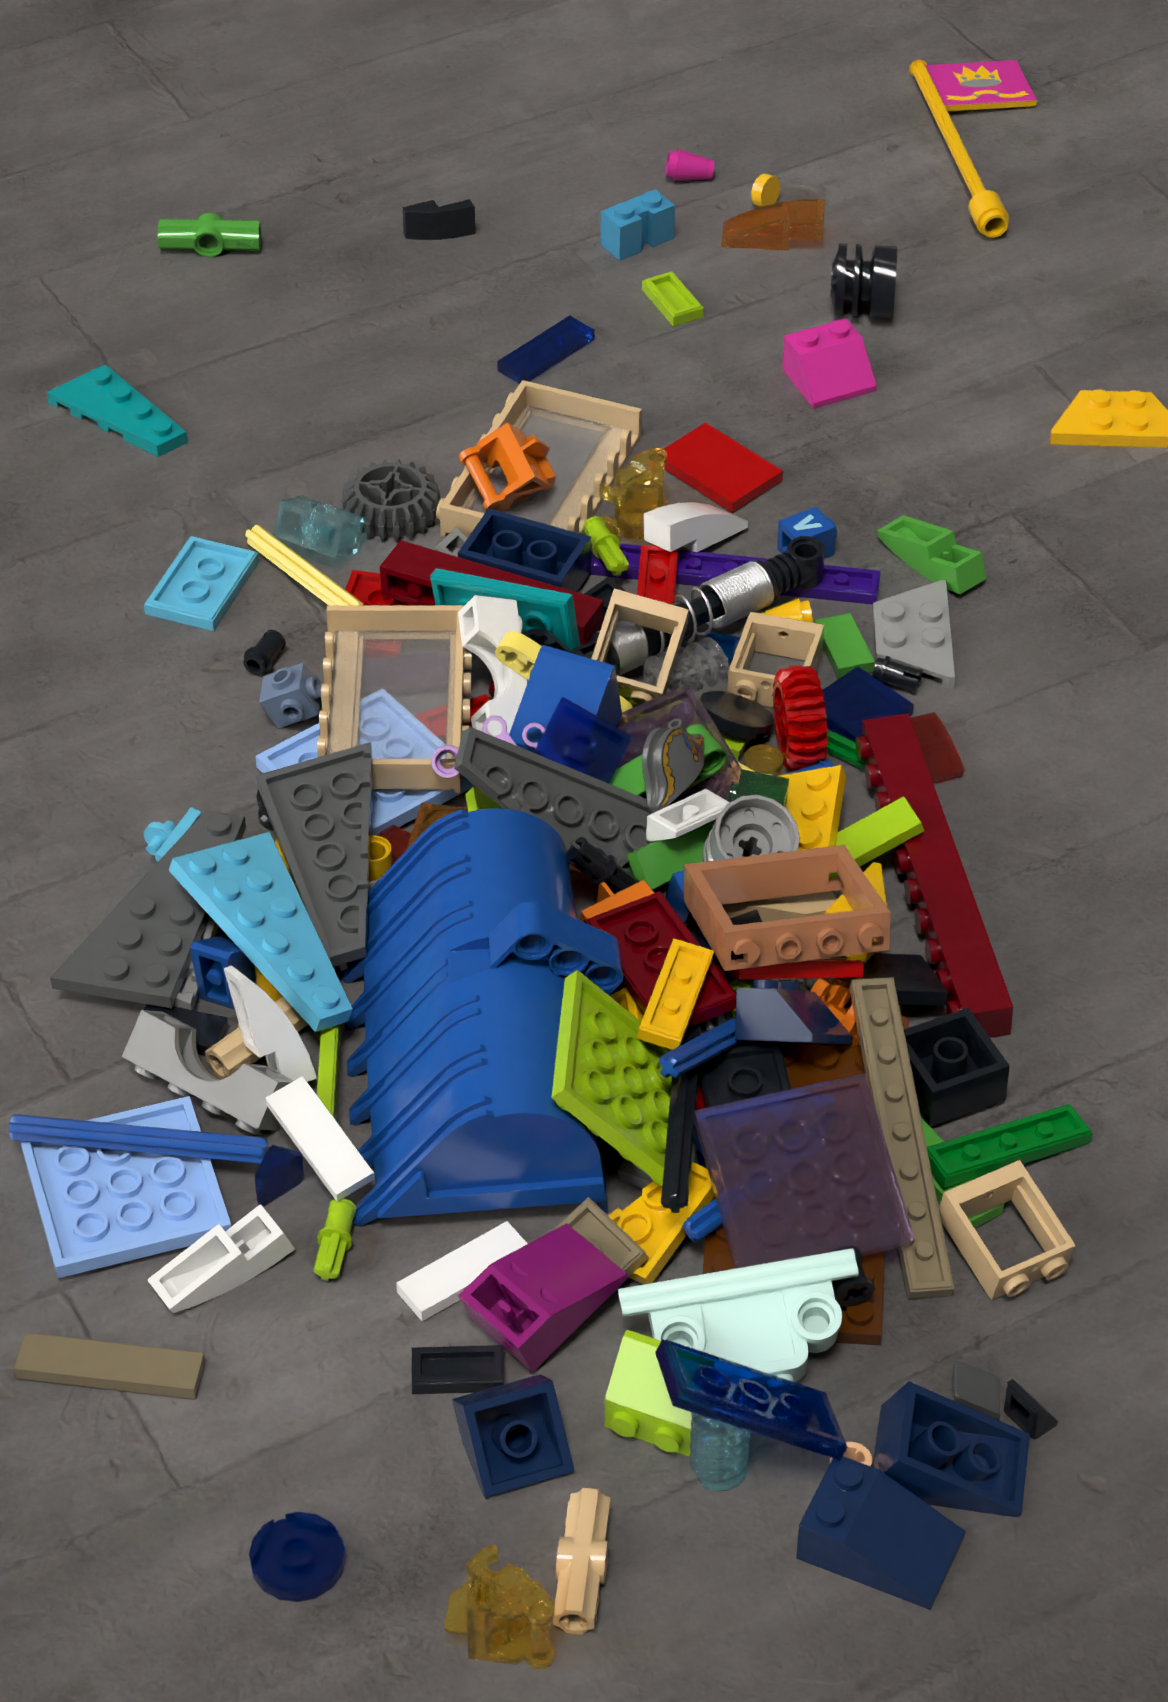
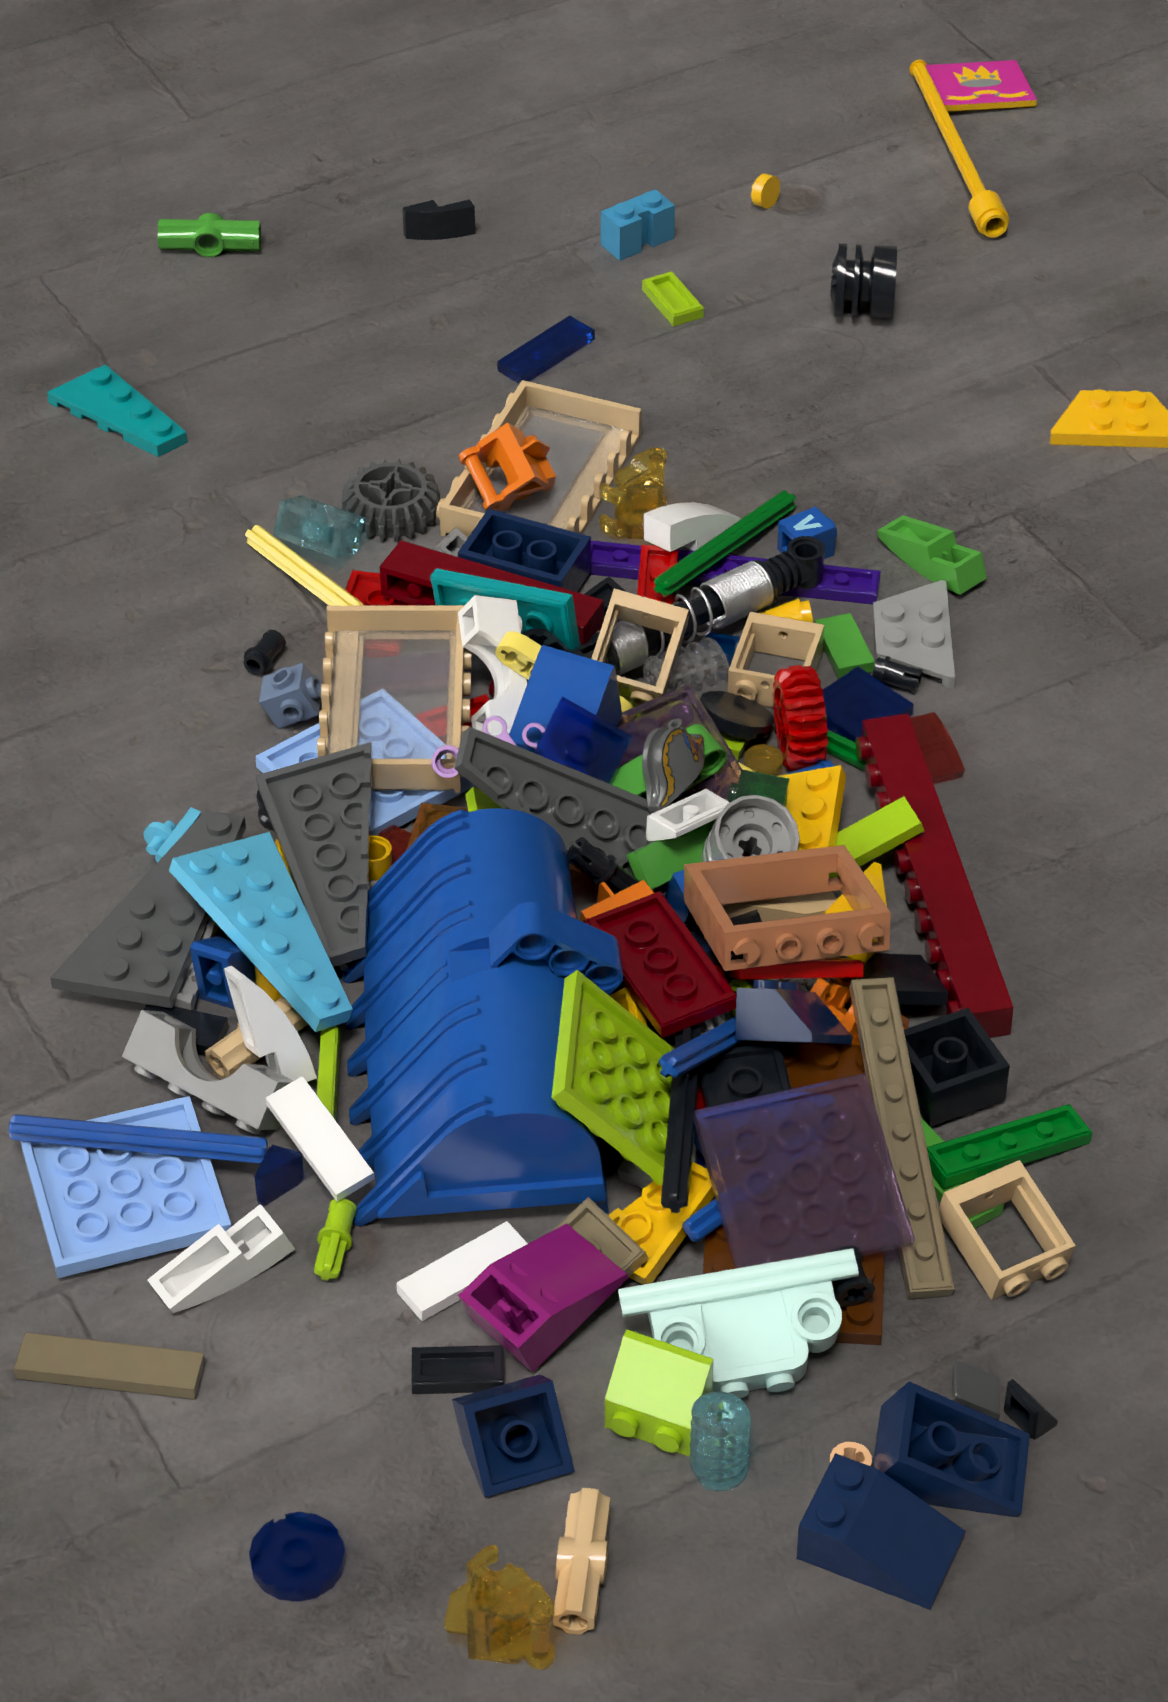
medium azure tile [144,536,259,631] -> none
lime axle [582,516,629,576] -> none
yellow tile [637,938,714,1050] -> none
red tile [655,422,783,513] -> none
clear blue tile [655,1339,848,1460] -> none
dark pink cone [665,148,715,181] -> none
clear orange slope [721,199,825,251] -> none
dark pink slope [782,318,877,409] -> none
none -> green axle [654,490,796,597]

